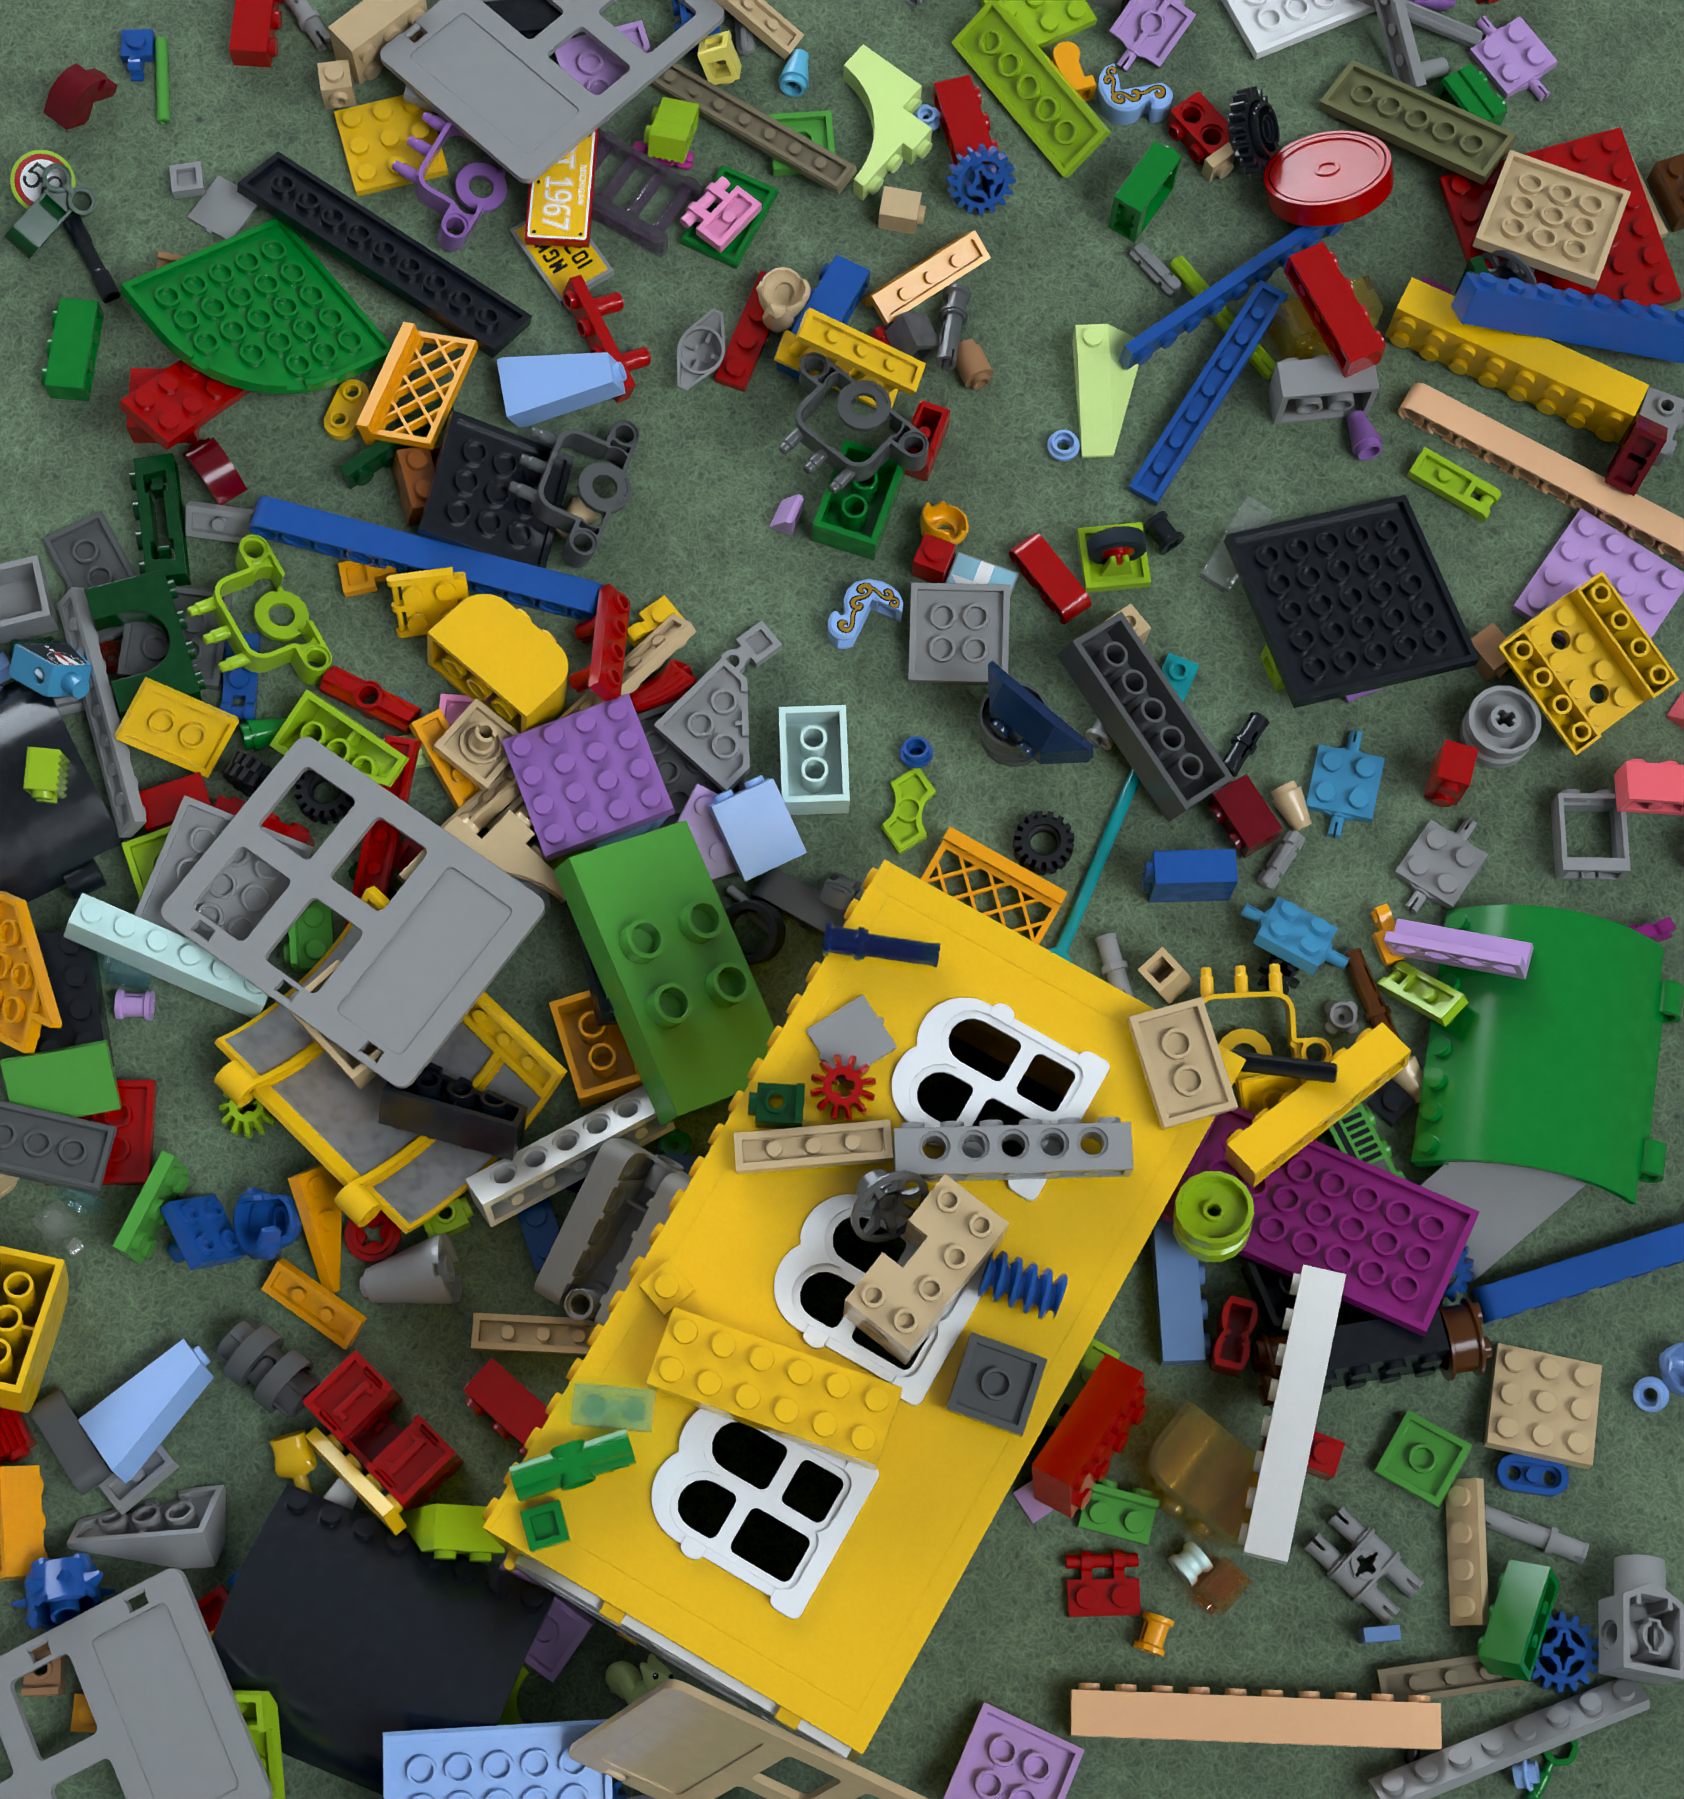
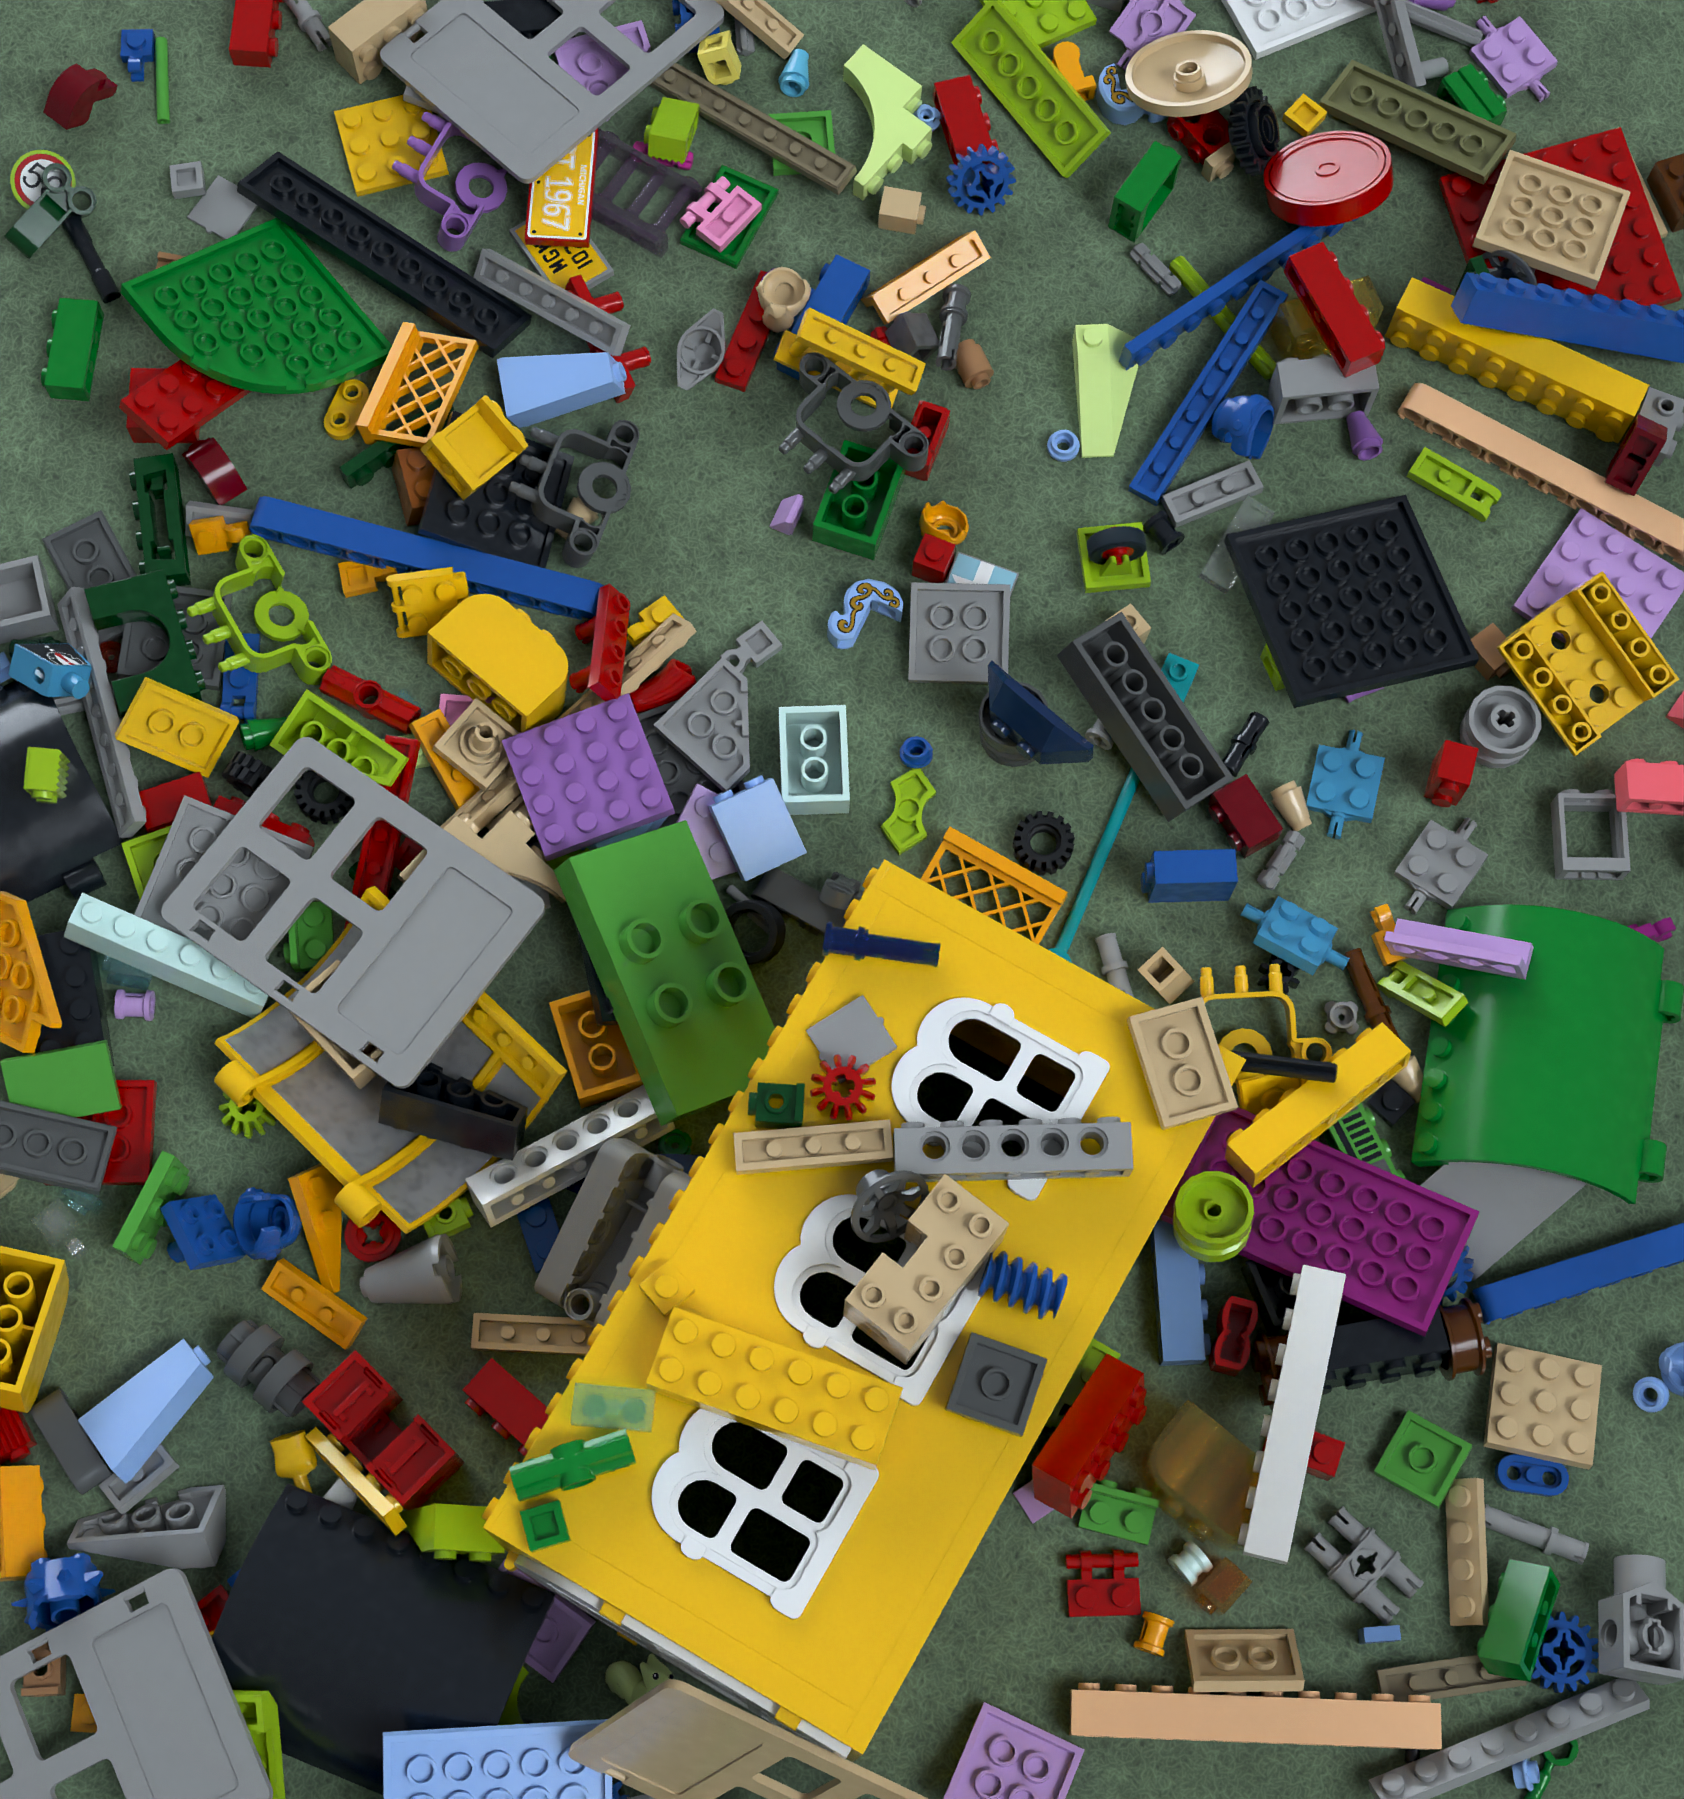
tan brick [317,59,357,109] -> none
red beam [1008,533,1092,625] -> none
none -> light orange plate [189,515,251,555]
none -> yellow panel [420,395,528,501]
none -> light grey plate [473,248,631,356]
none -> tan dish [1125,30,1253,117]
none -> light grey plate [1161,460,1264,528]
none -> tan plate [1185,1629,1305,1692]
none -> blue helmet [1212,394,1274,460]
none -> yellow plate [1282,93,1327,137]

